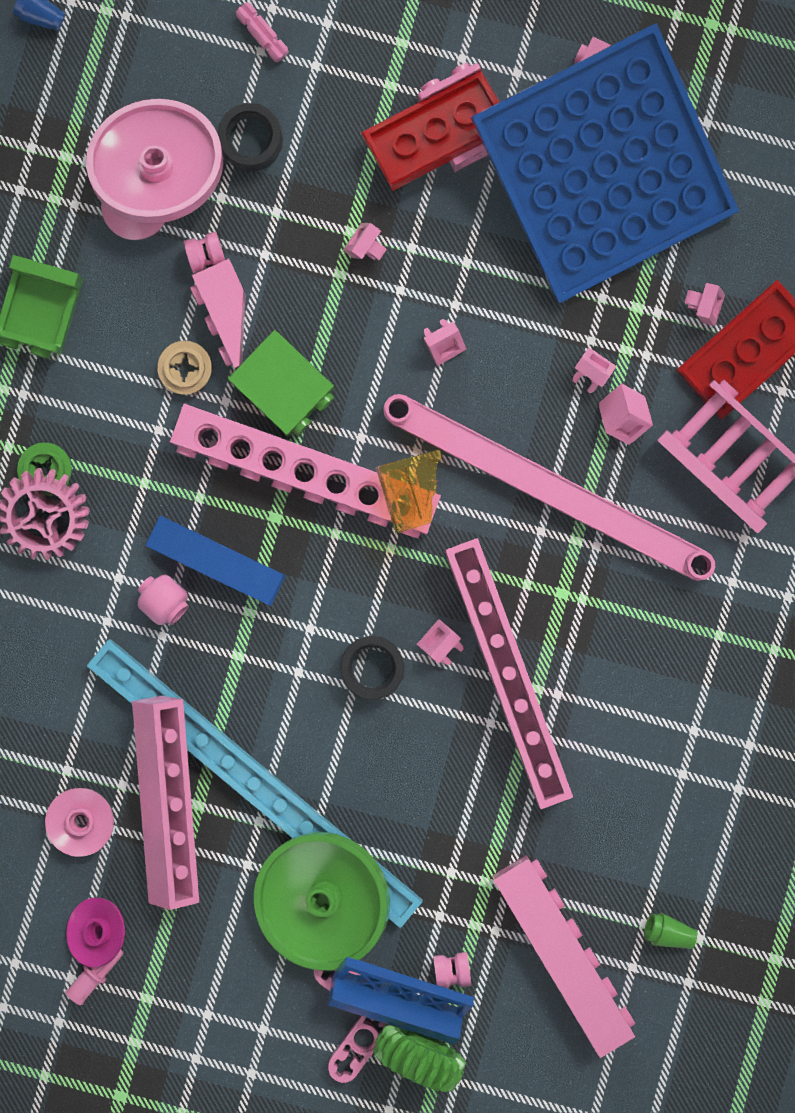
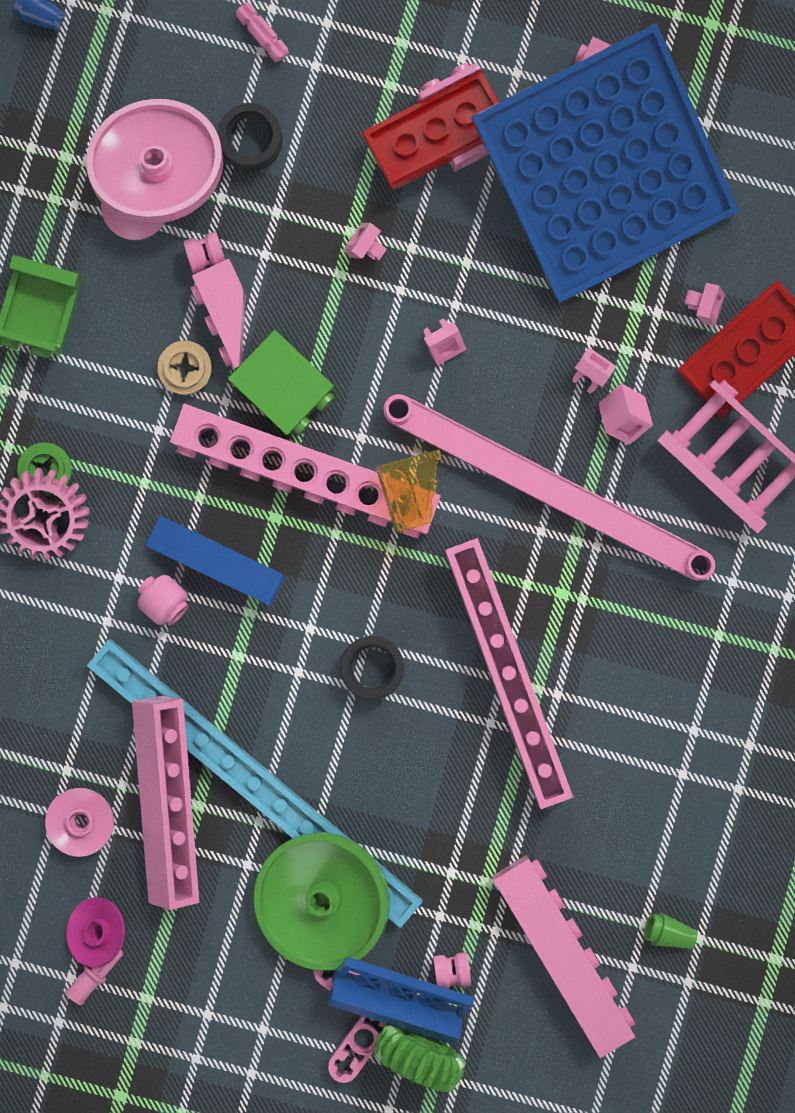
bright pink tile [417,619,463,665] -> none

